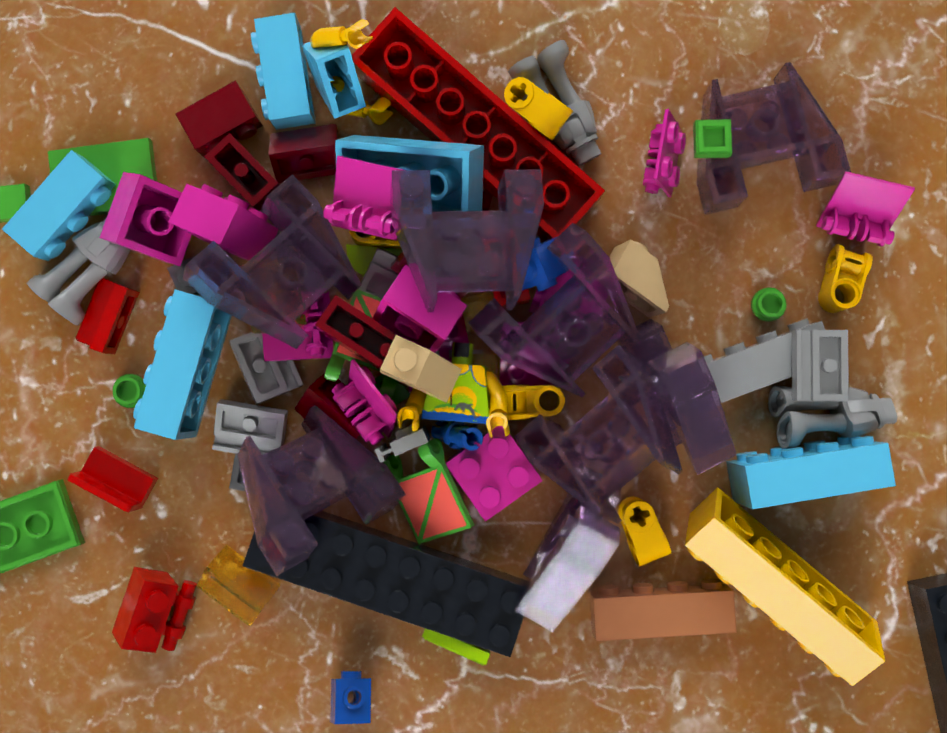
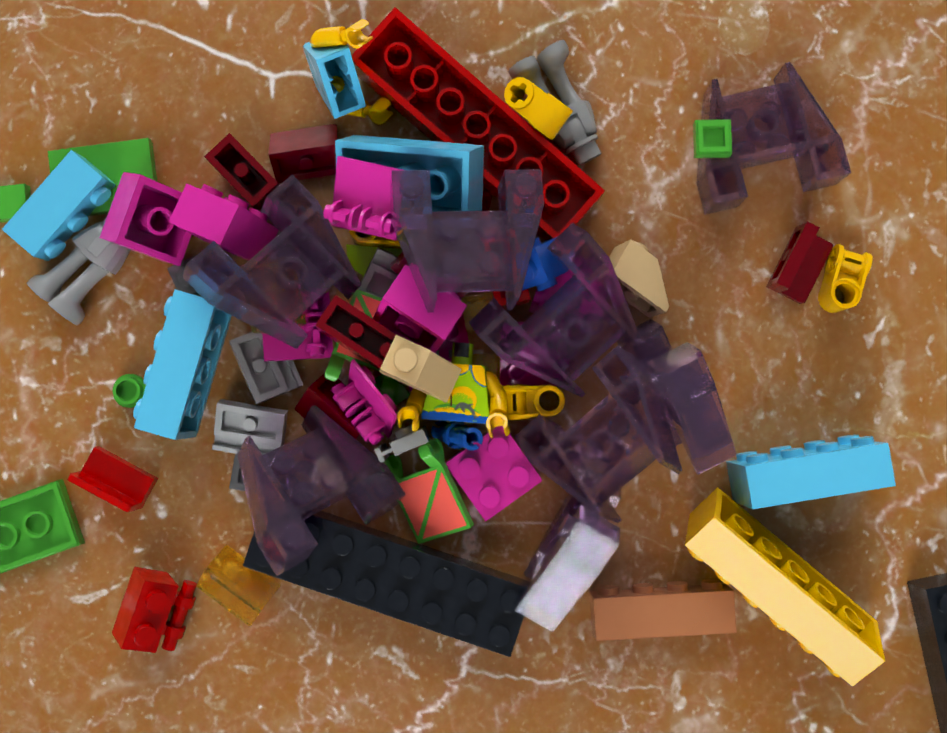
red panel [76,278,140,355] -> none
dark red brick [175,80,263,158] -> none
medium azure brick [251,13,316,130] -> none
blue brick [330,671,371,724] -> none
lime tile [422,628,490,666] -> none
yellow piece [617,496,671,567] -> none
dark pink hinge [643,109,686,197] -> none
light grey brick [684,318,825,409] -> none
bright green plate [751,287,786,322] -> none
light grey piece [768,386,897,448] -> none
light grey plate [792,330,849,401] -> none
dark pink hinge [816,171,915,247] -> none
none -> dark red panel [766,221,833,304]

